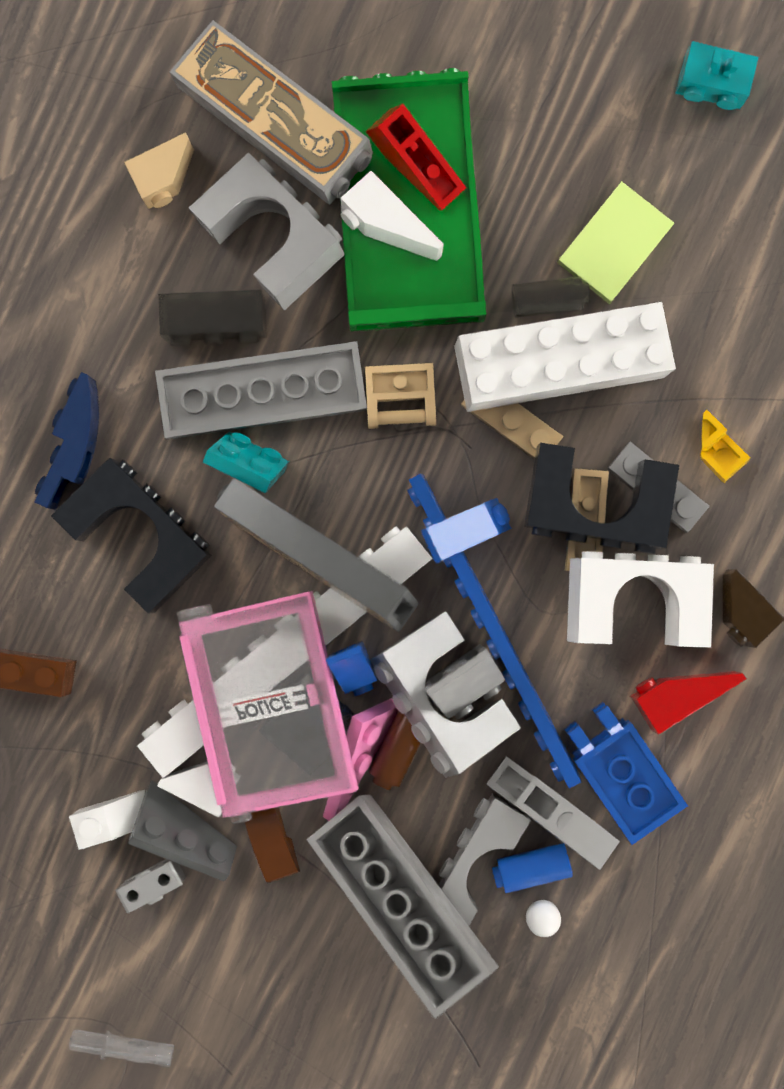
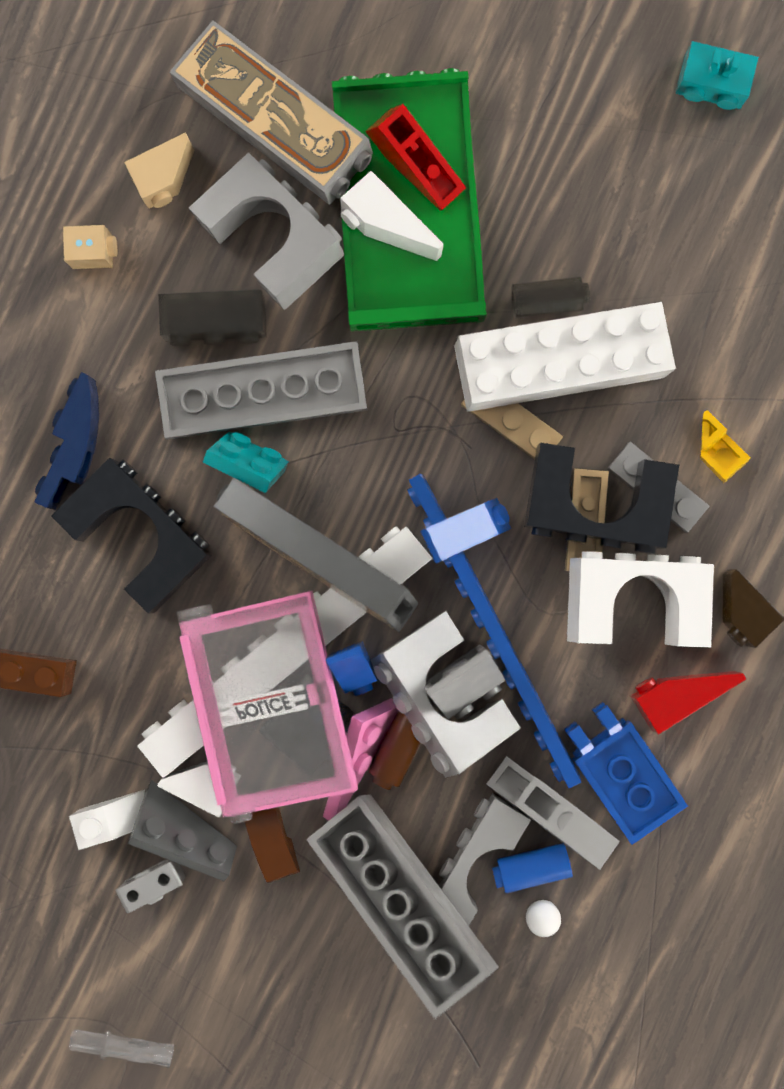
tan plate [365,363,436,429] -> none
yellowish green tile [557,181,674,304] -> none
none -> tan brick [63,225,118,269]

